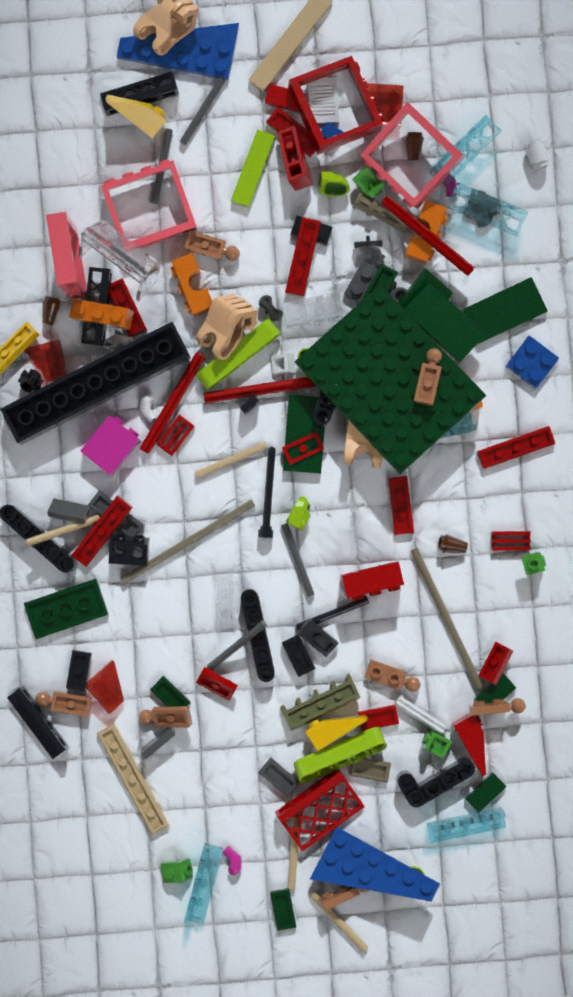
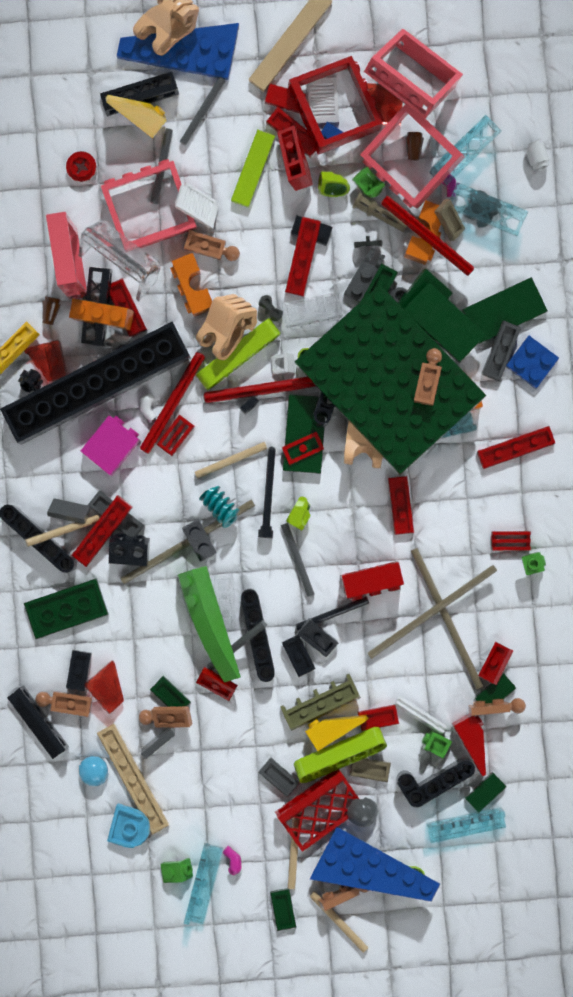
nougat plate [364,659,421,692] -> none
reddish brown cone [438,534,468,553] -> none
none -> red gear [66,151,97,182]
none -> medium azure hair [79,756,109,786]
none -> medium azure tile [107,803,150,848]
none -> white window [175,182,218,229]
none -> bright green wedge [177,566,241,682]
none -> black plate [182,519,217,562]
none -> teal piece [199,486,240,528]
none -> dark grey hair [347,797,378,827]
none -> coral window [364,29,463,119]
none -> dark tan piece [368,565,498,659]
none -> dark tan tile [434,199,465,241]
none -> dark grey tile [481,321,521,381]

